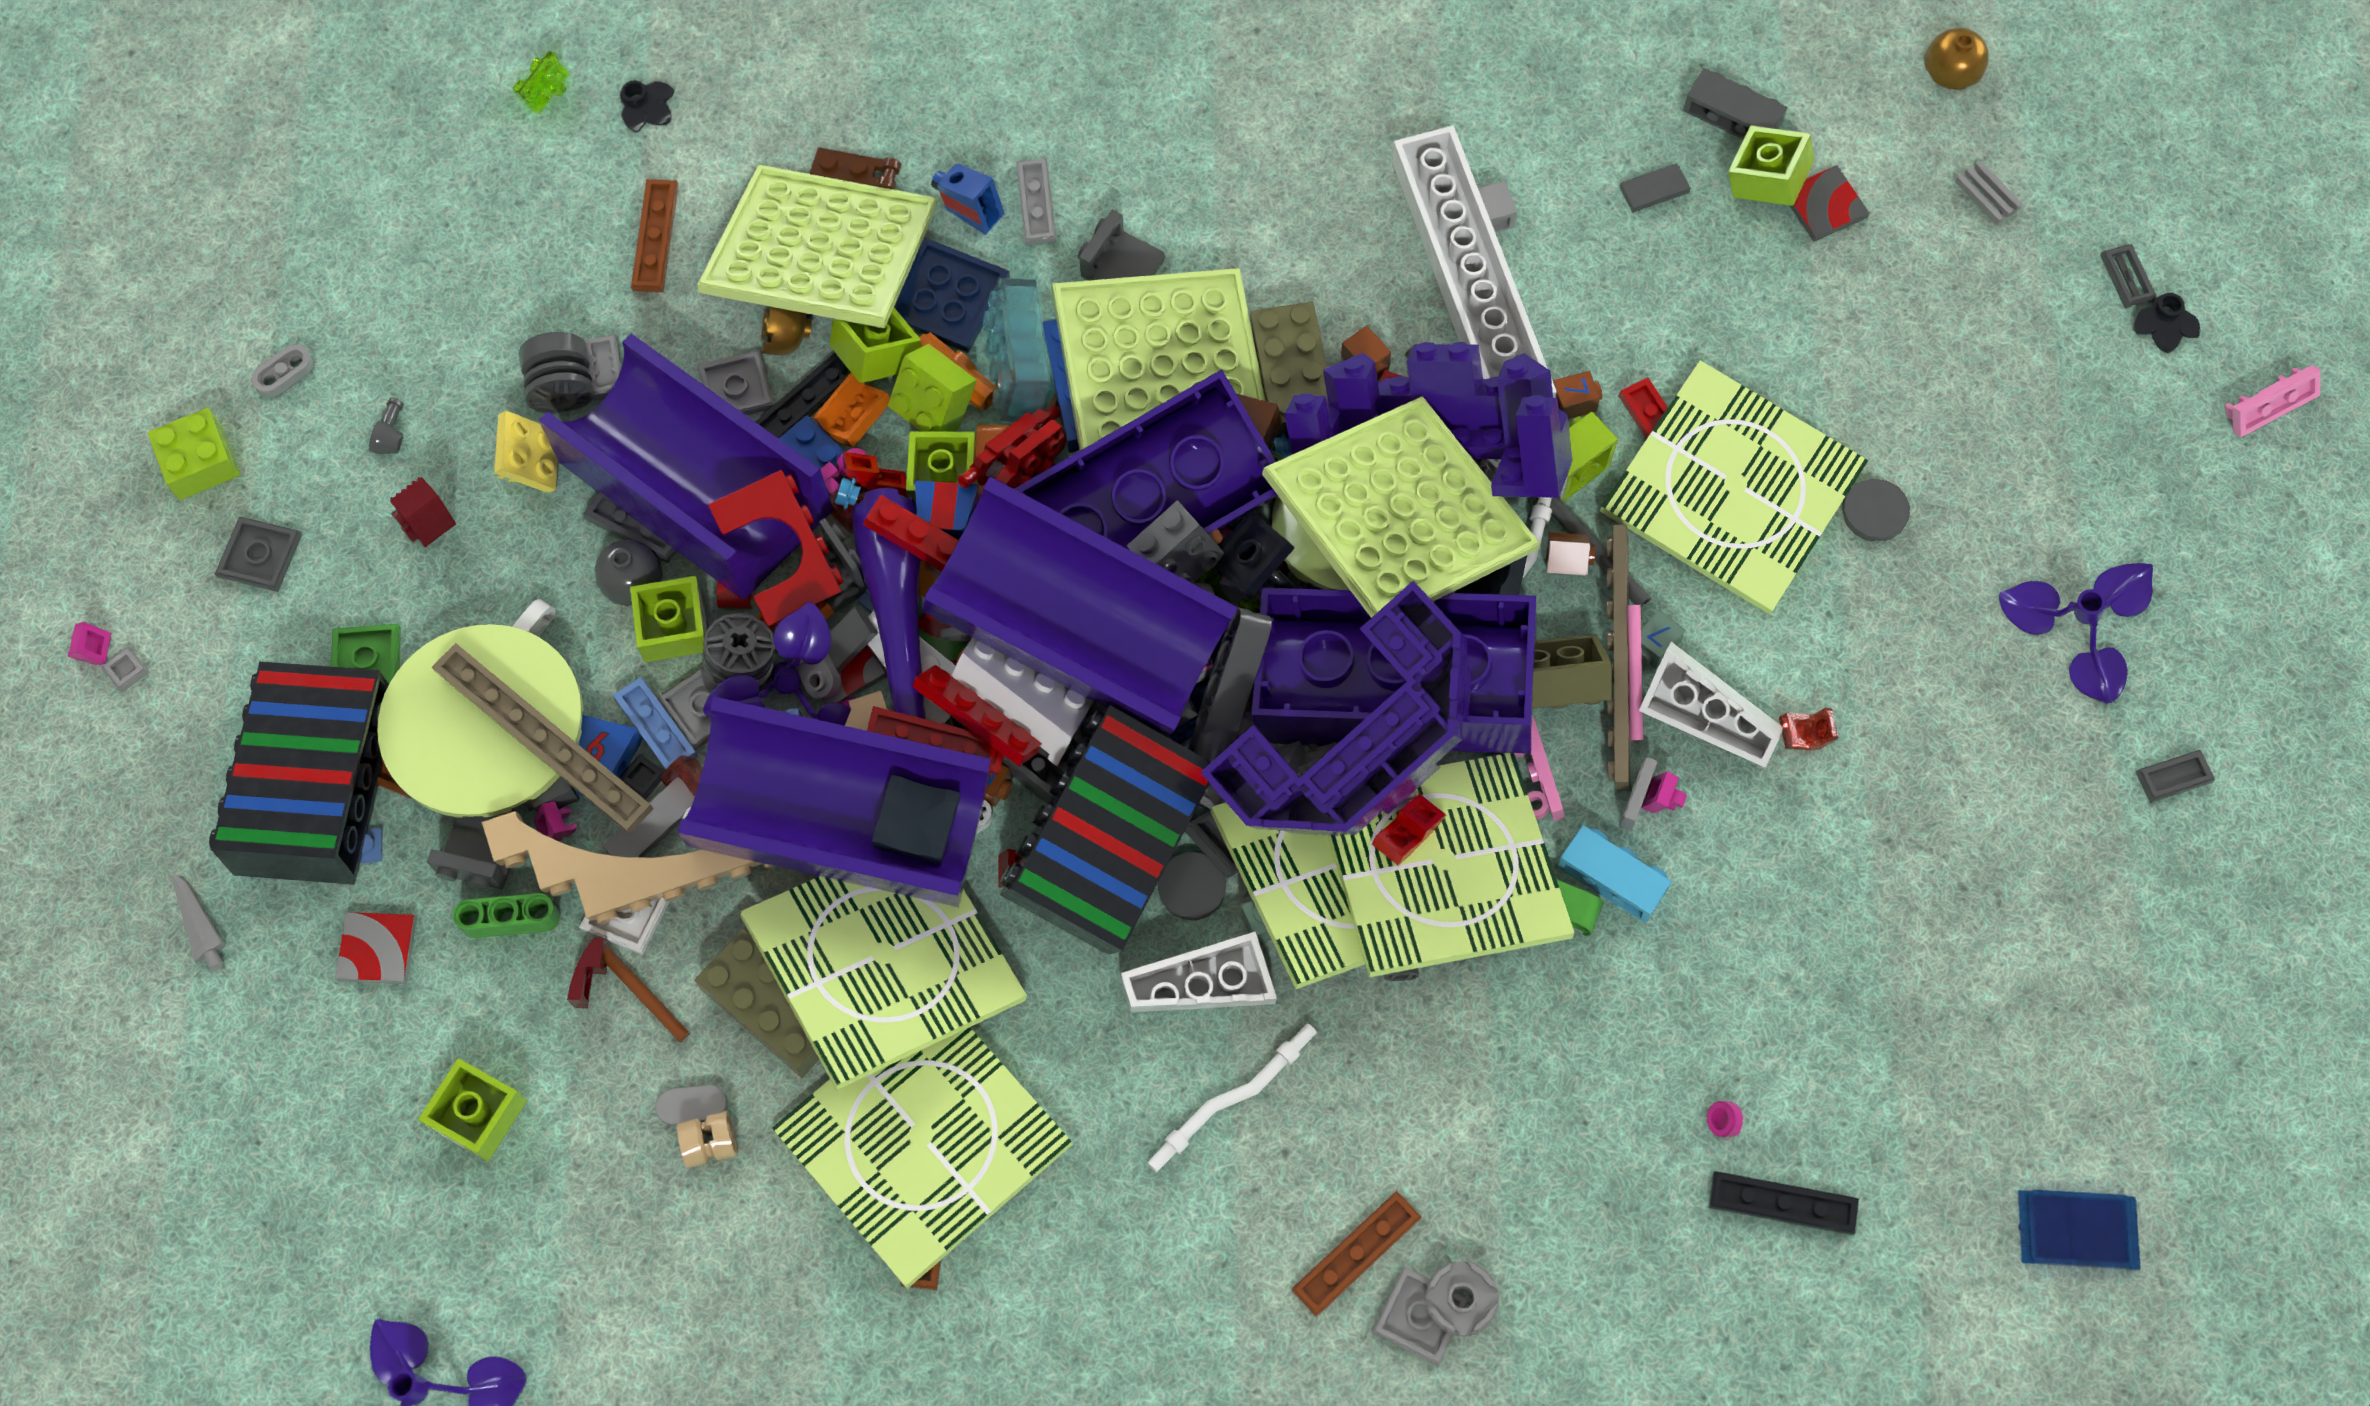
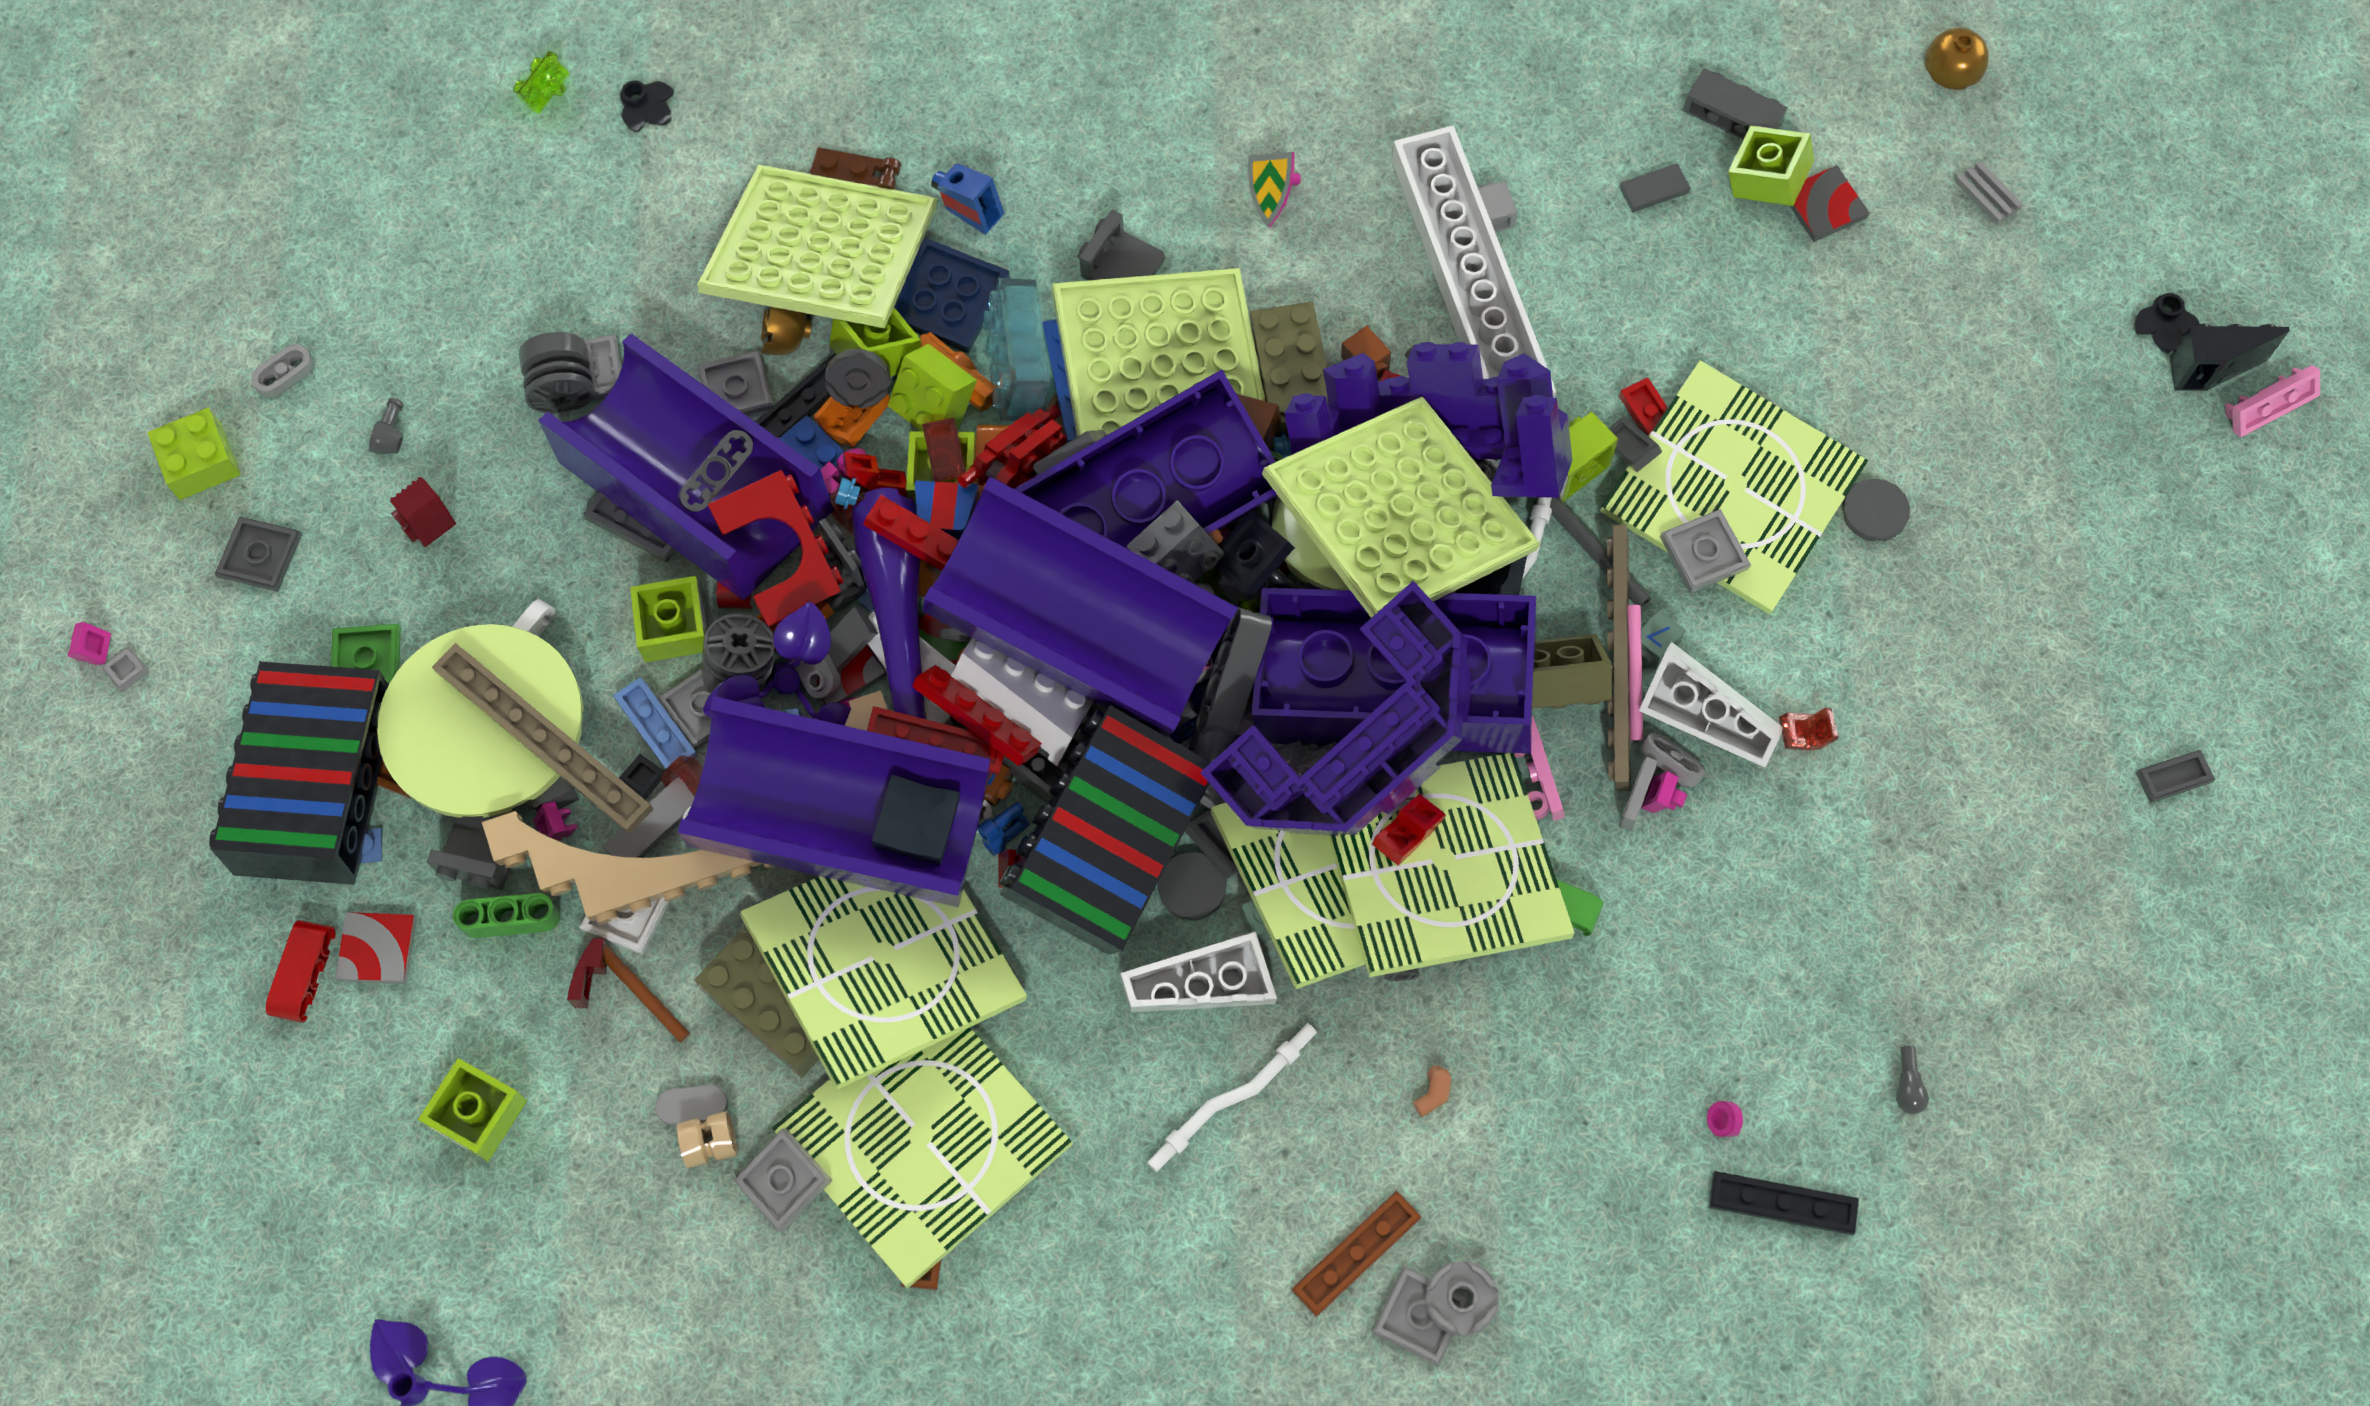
light grey bar [172,875,225,972] -> none
light yellow plate [494,410,558,492] -> none
blue torso [575,715,642,797] -> none
dark grey cylinder [595,539,663,606] -> none
dark orange tile [631,179,679,292] -> none
light grey tile [1016,158,1057,245] -> none
brick [1545,532,1595,575] -> none
dark orange brick [1553,371,1602,419] -> none
medium azure brick [1557,825,1672,923] -> none
dark purple plant [1999,563,2153,704] -> none
clear blue piece [2018,1190,2141,1270] -> none
dark grey tile [2100,244,2157,309] -> none
none -> red beam [265,920,336,1023]
none -> dark grey beam [678,430,753,512]
none -> light grey tile [734,1128,832,1232]
none -> dark grey tile [825,349,890,408]
none -> clear red tile [922,418,966,482]
none -> blue piece [977,802,1030,856]
none -> dark grey tile [1033,430,1107,475]
none -> shield [1248,152,1301,227]
none -> nougat arm [1412,1065,1452,1118]
none -> dark grey tile [1608,416,1662,472]
none -> light grey plate [1641,733,1706,787]
none -> light grey tile [1660,509,1751,593]
none -> dark grey piece [1896,1045,1929,1114]
none -> black slope [2170,324,2290,391]

